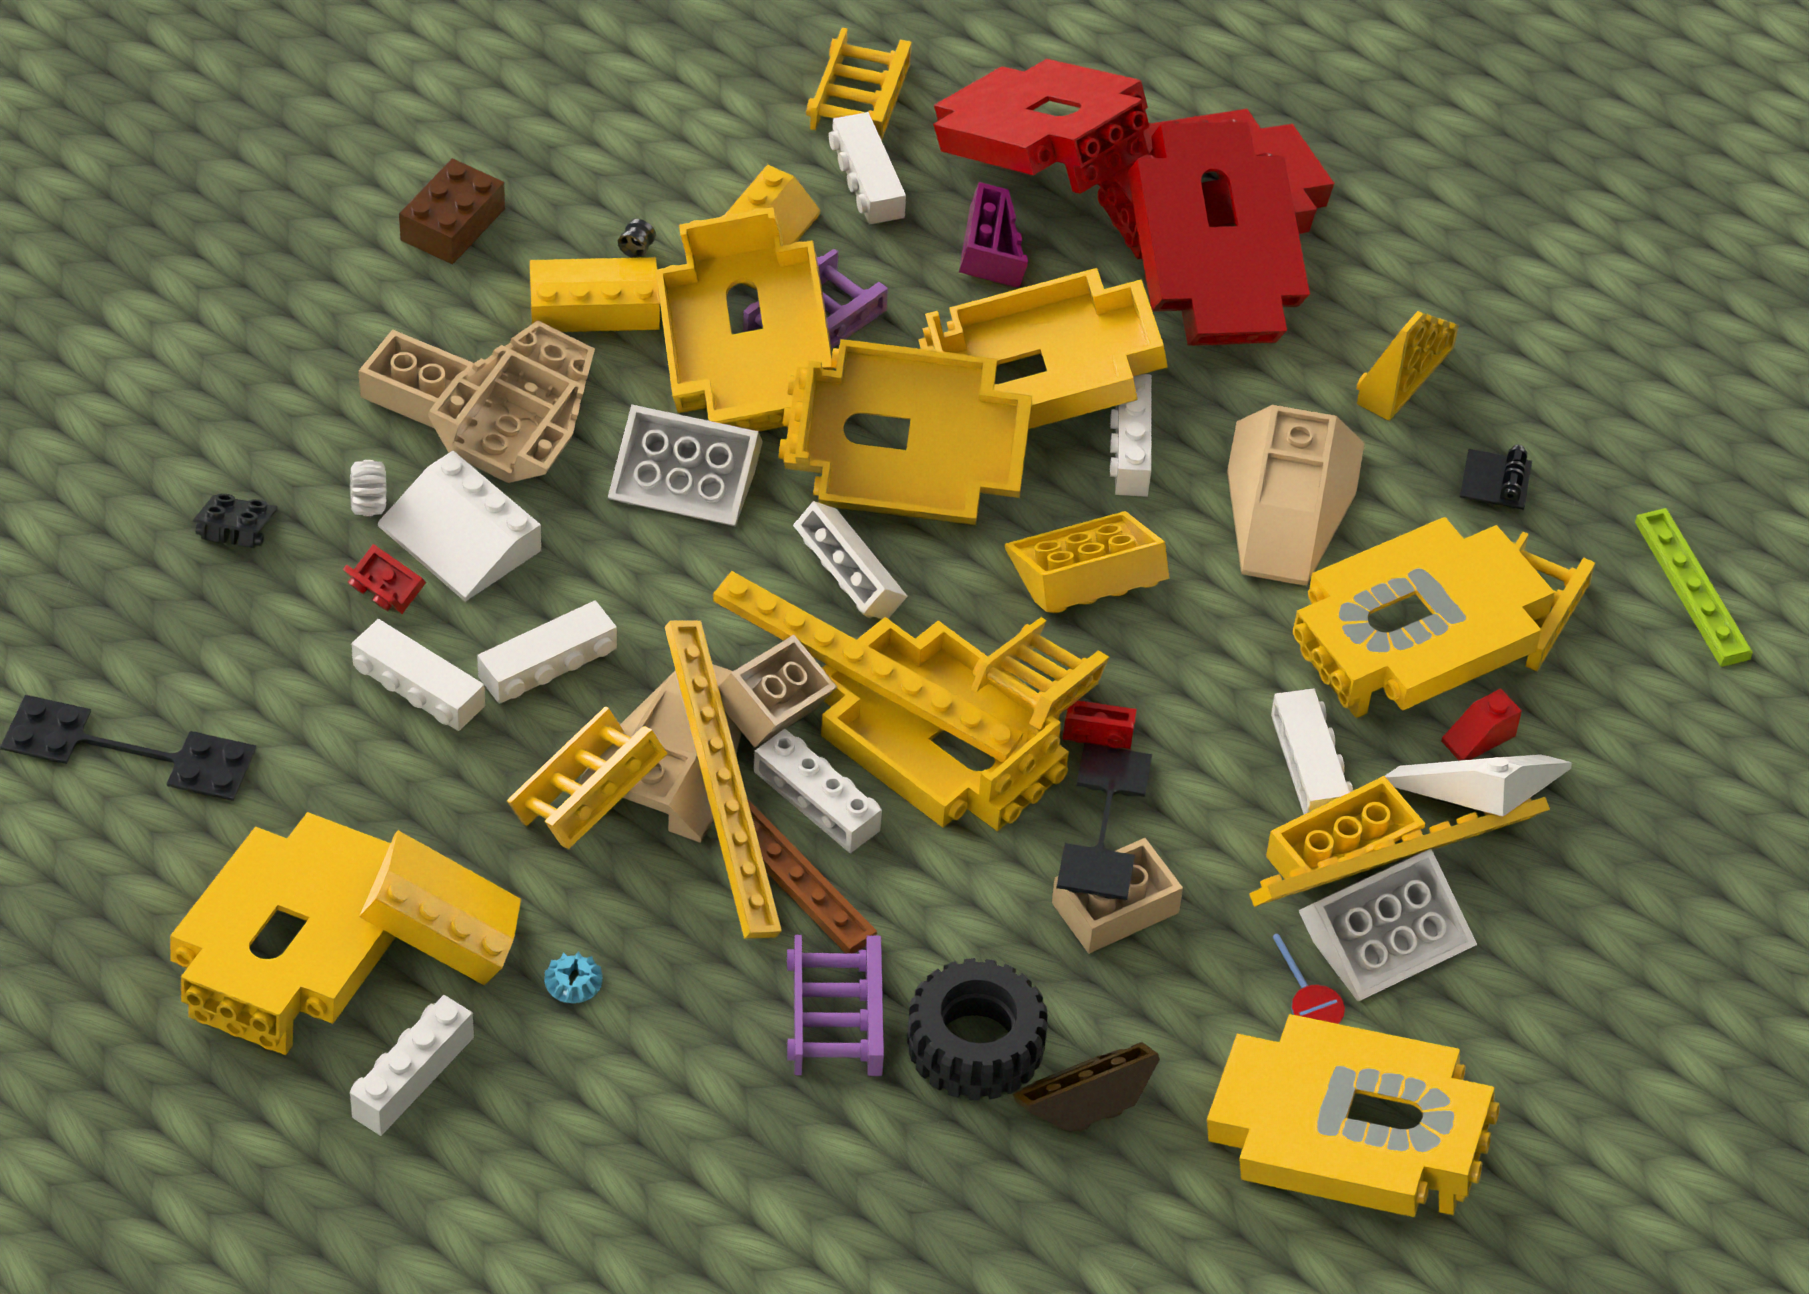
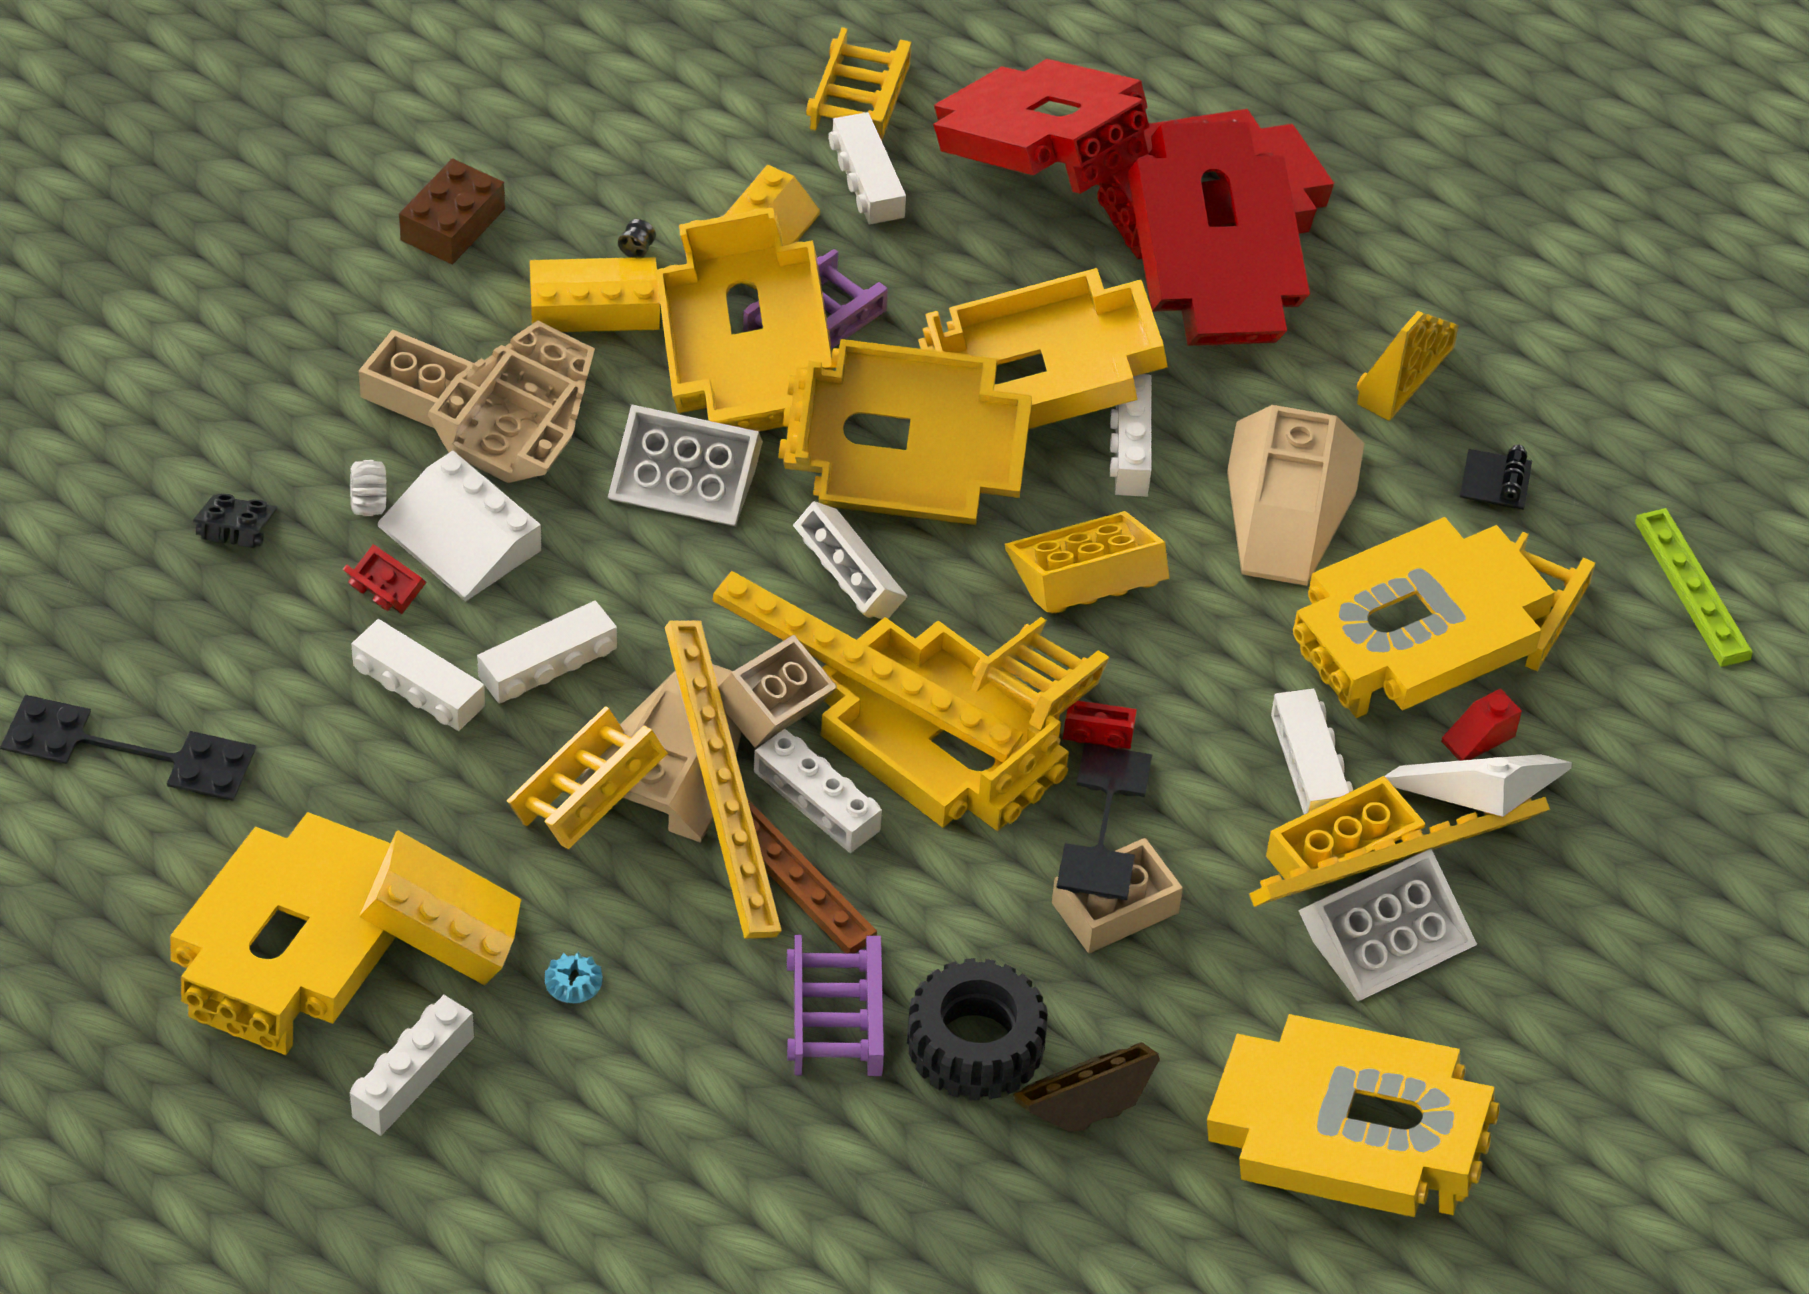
magenta wedge [959,182,1028,288] -> none
red piece [1273,934,1345,1024] -> none

